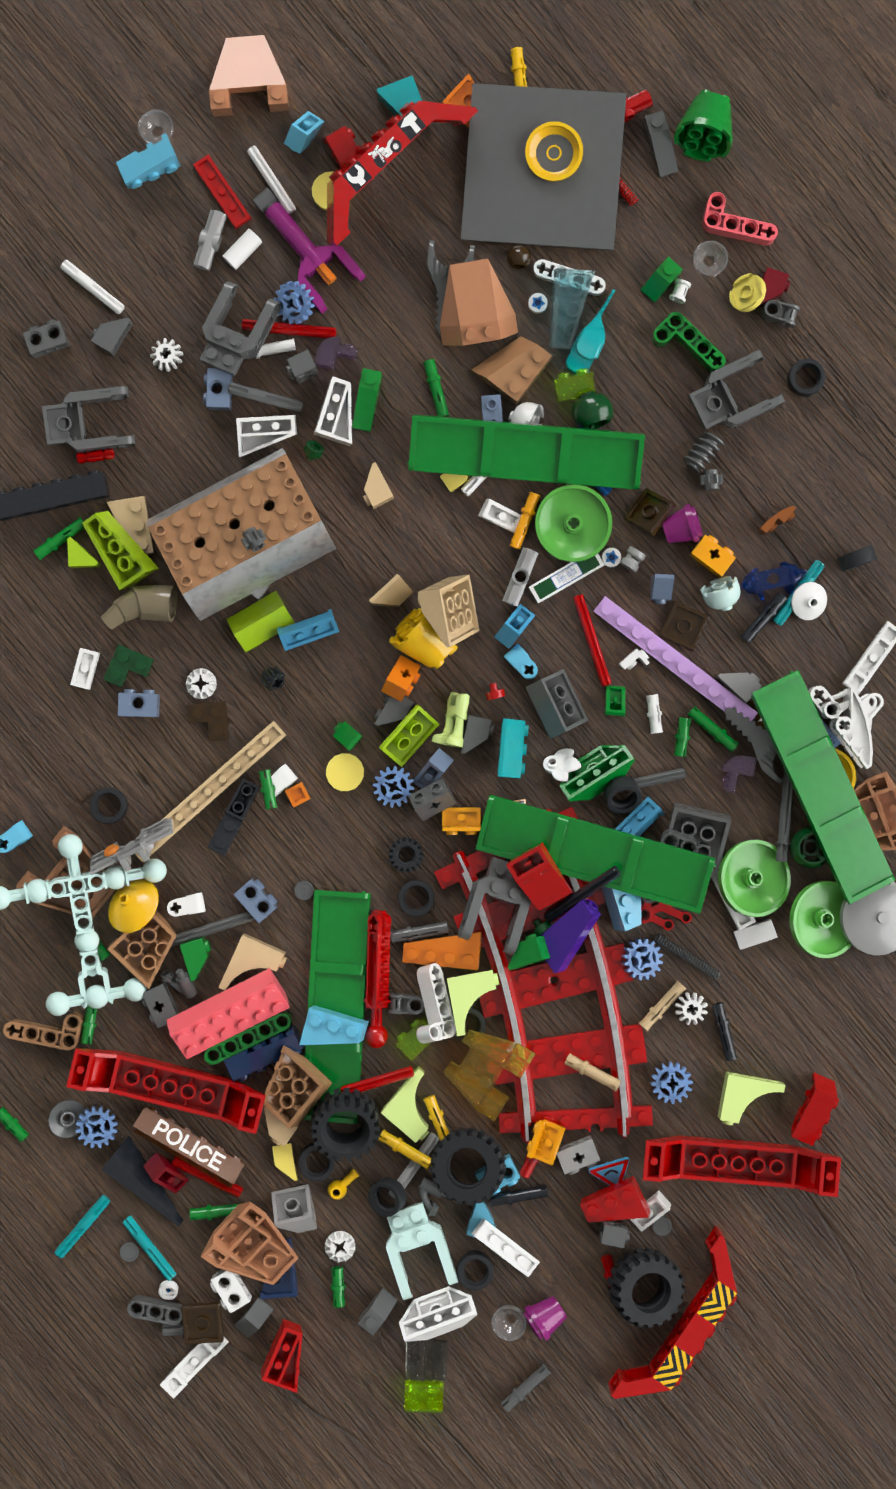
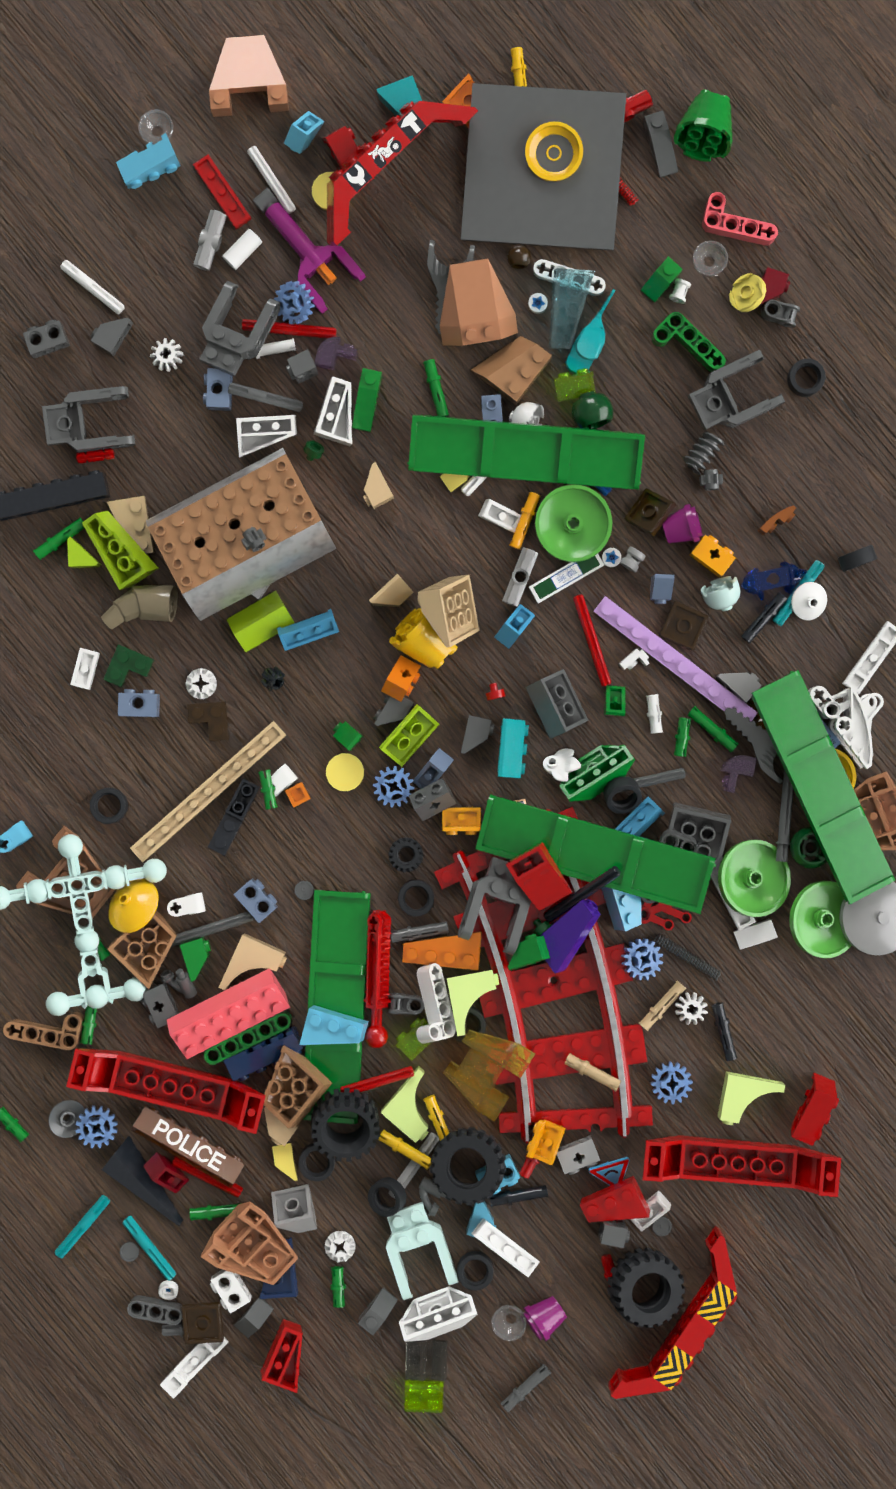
light grey piece [90,818,173,875] -> none
yellow bar [328,1169,359,1200] -> none
yellowish green piece [431,692,470,748] -> none
medium azure piece [504,644,538,679] -> none

